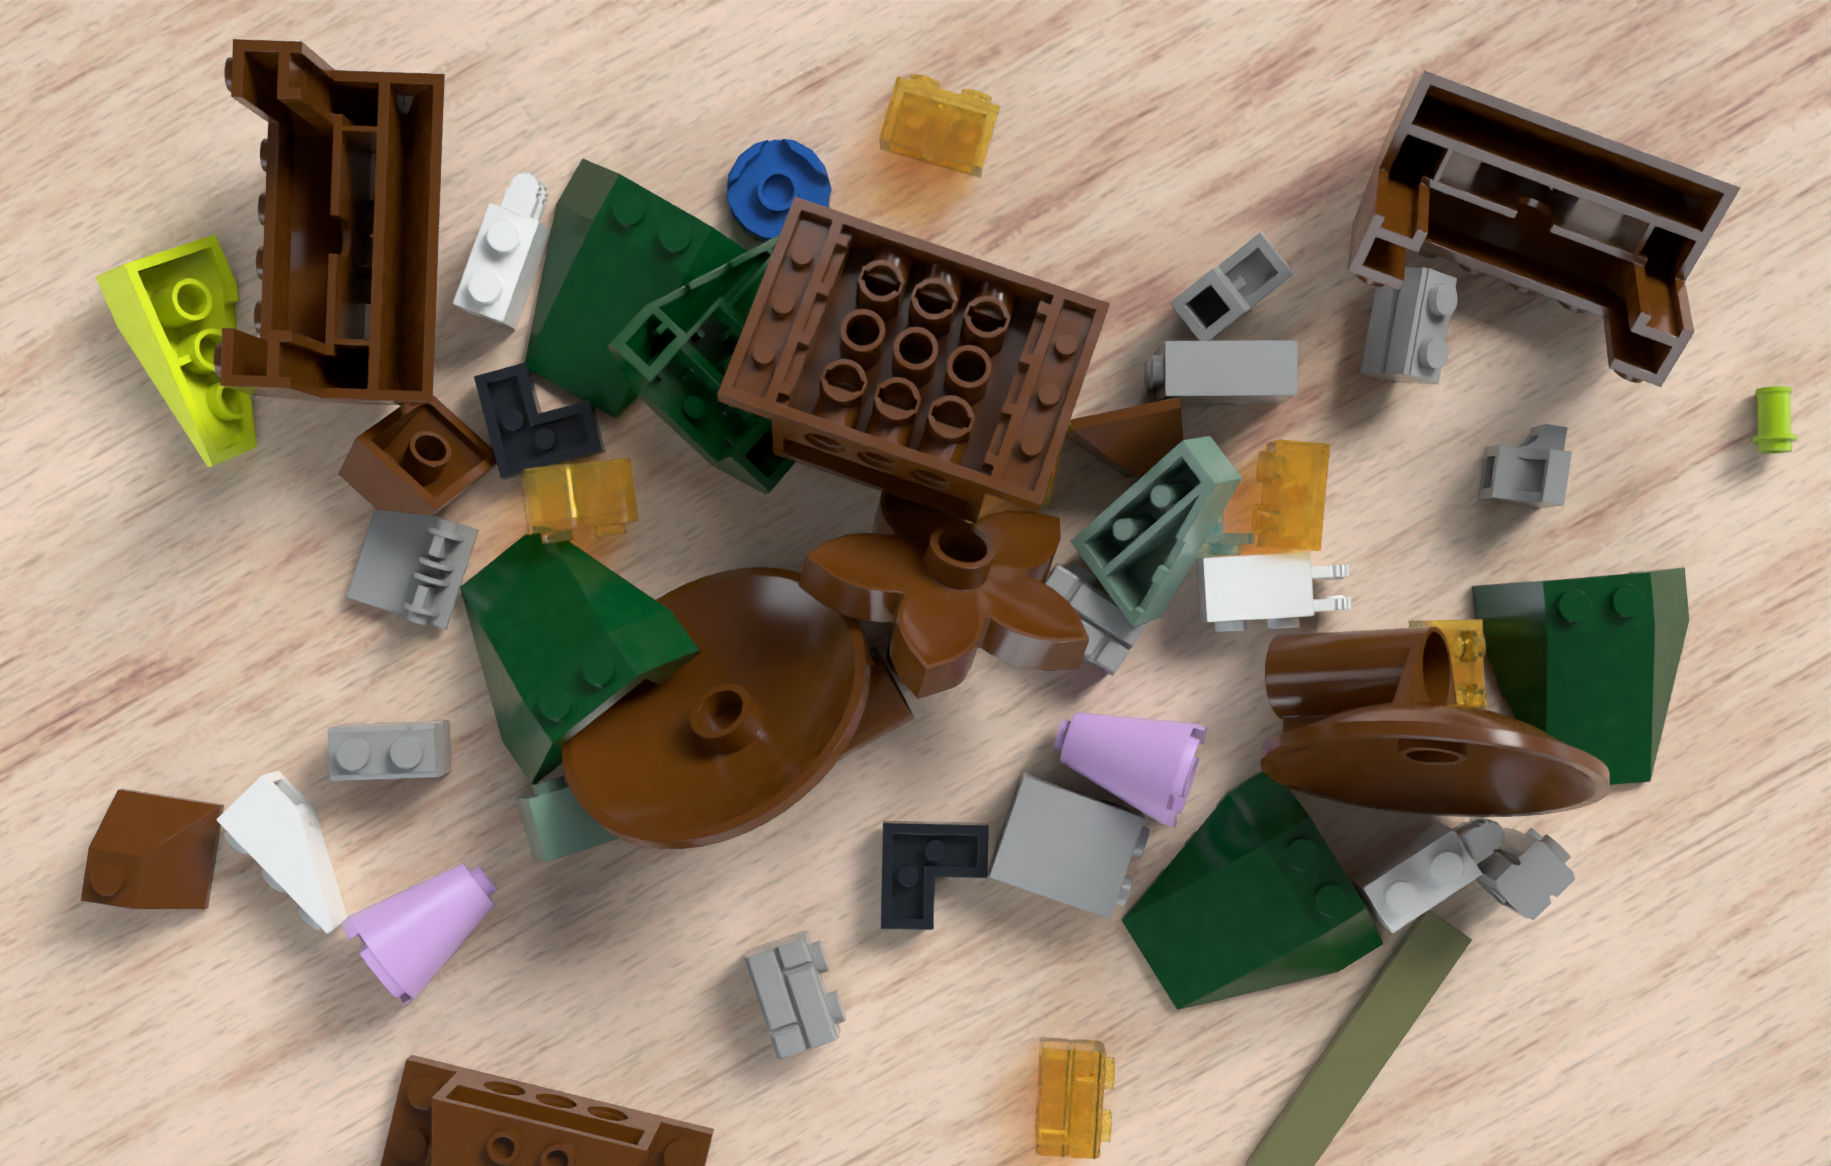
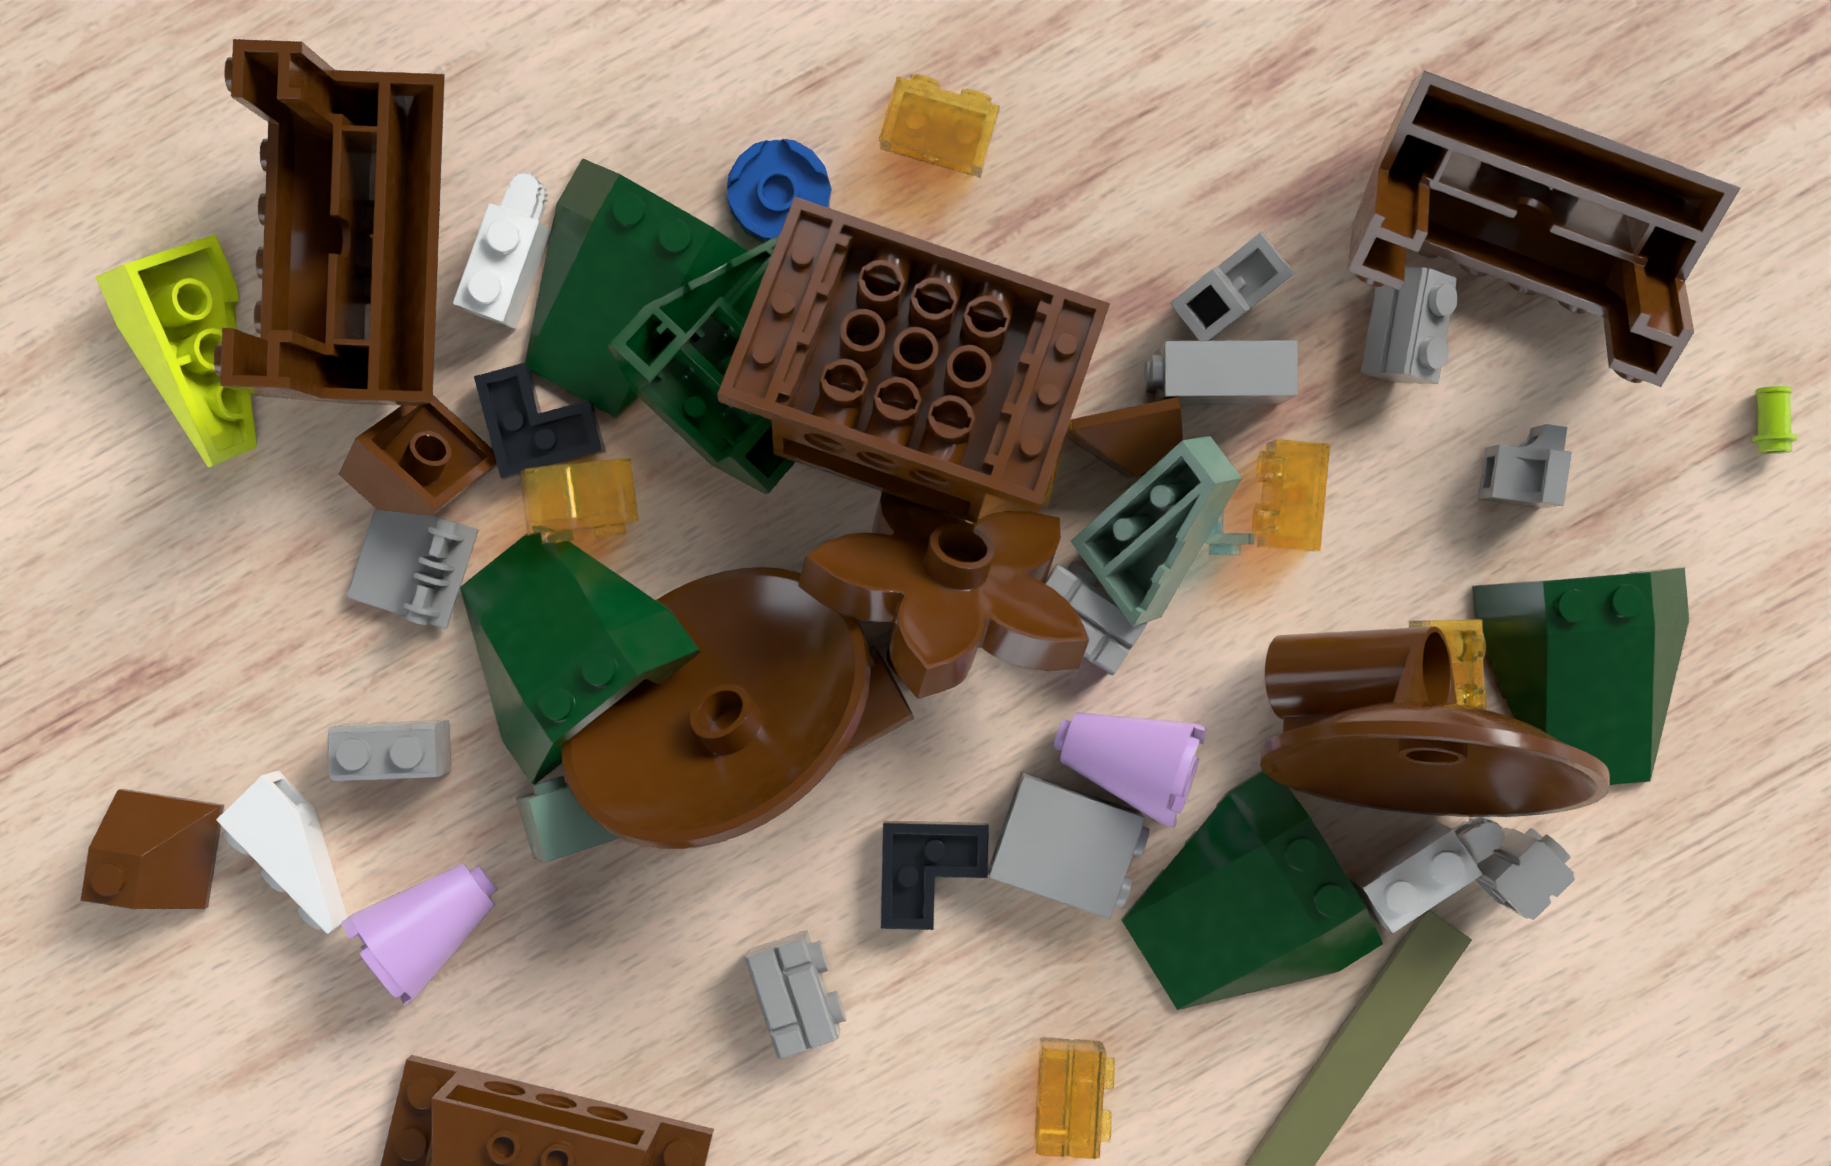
white hinge [1197,552,1351,632] -> none

